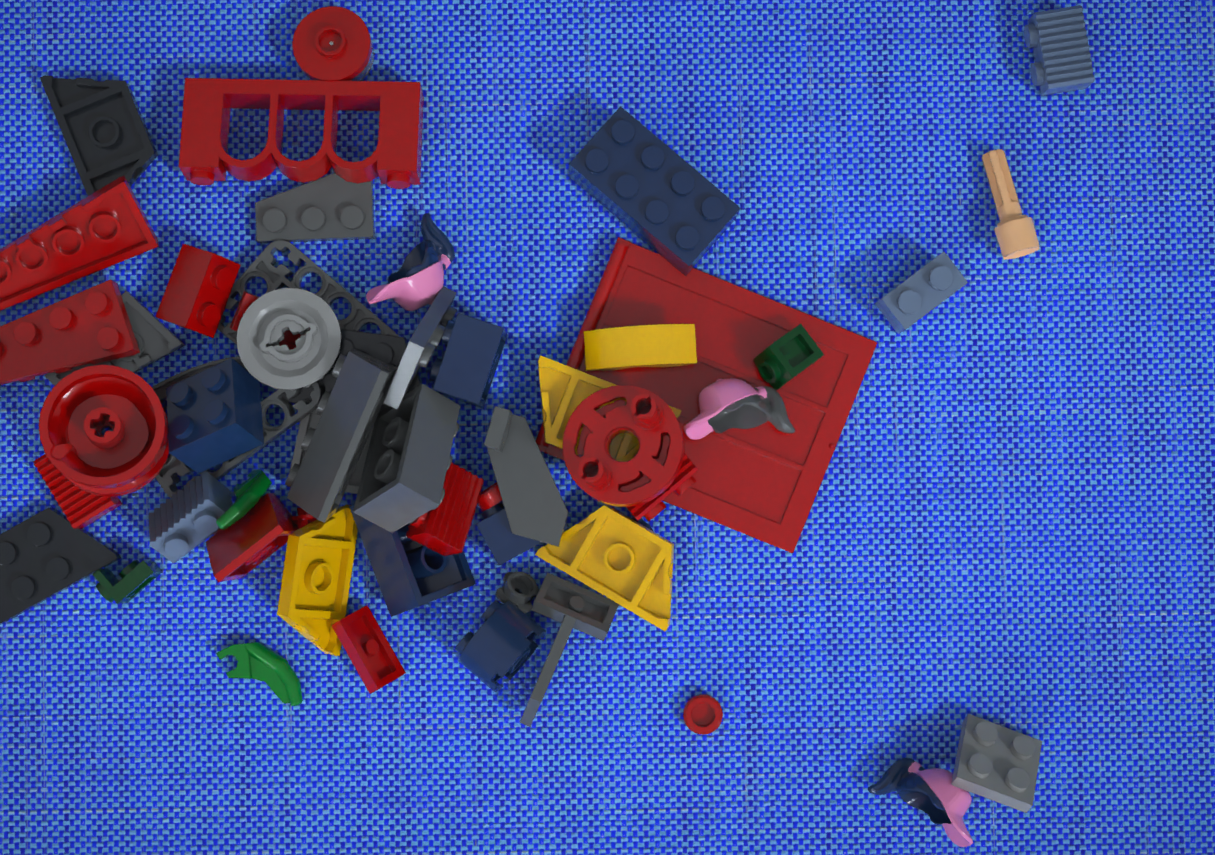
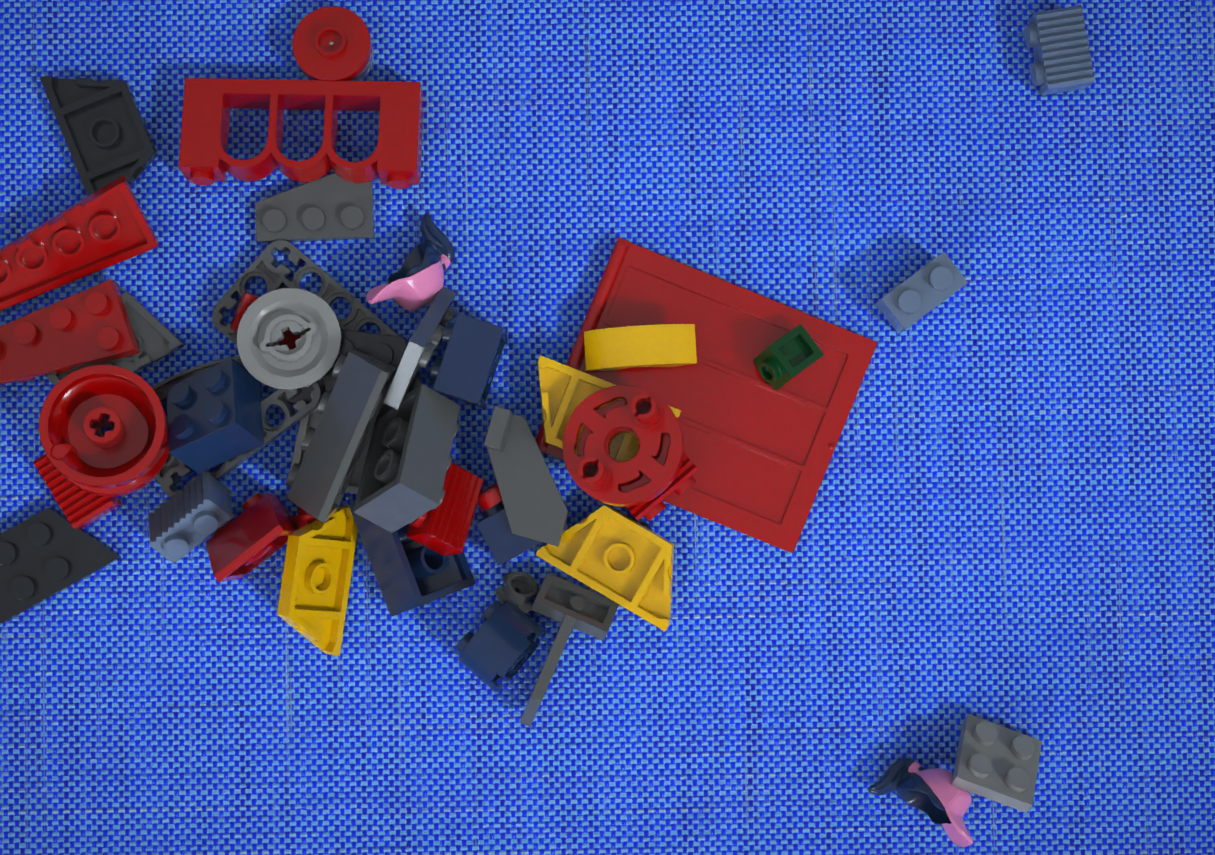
dark green bracket [93,560,163,604] -> none
red brick [156,244,241,338] -> none
green piece [216,469,272,530] -> none
green piece [216,642,303,706] -> none
red plate [331,605,406,694] -> none
dark blue brick [568,106,740,276] -> none
hair [683,378,795,440] -> none
red tile [683,694,723,735] -> none
light nougat piece [982,149,1039,260] -> none

